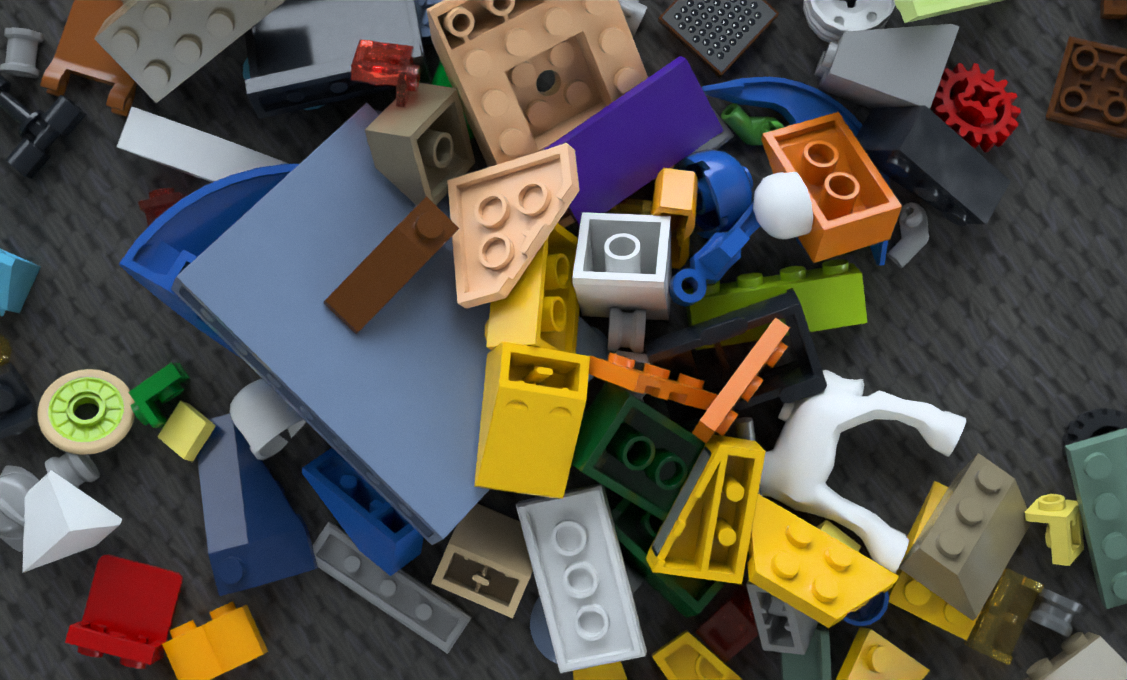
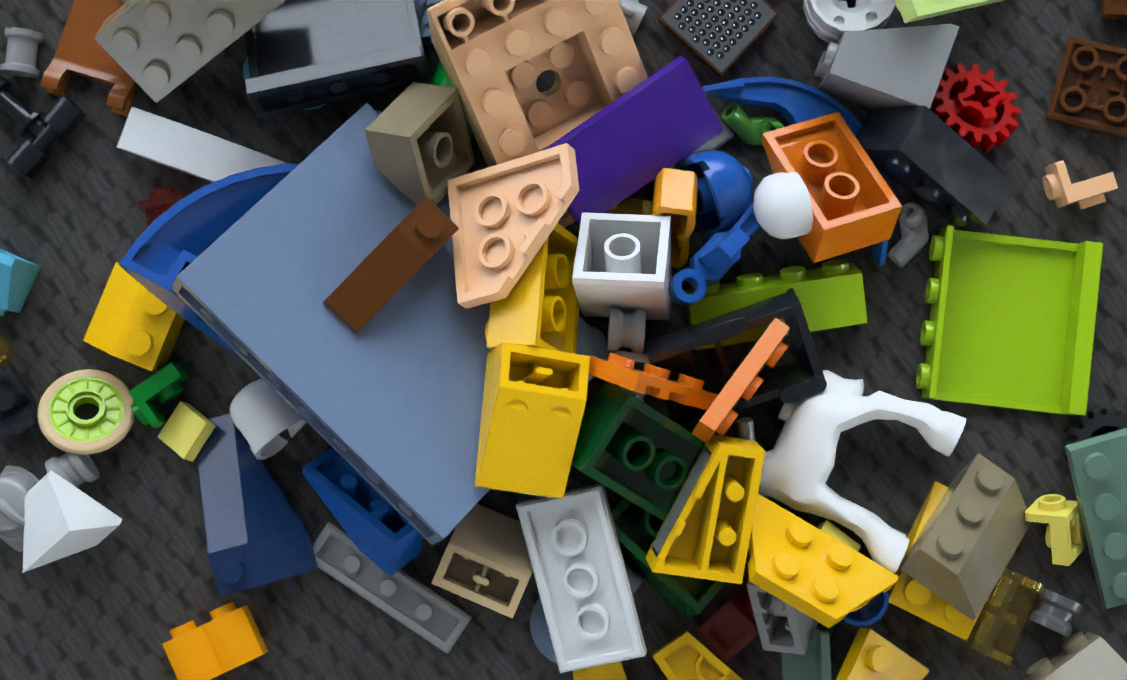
red bracket [65,554,183,669] -> none
clear red bracket [351,39,421,107] -> none
none -> yellow slope [83,262,185,372]
none -> lime panel [916,225,1103,416]
none -> light nougat bracket [1042,160,1118,209]

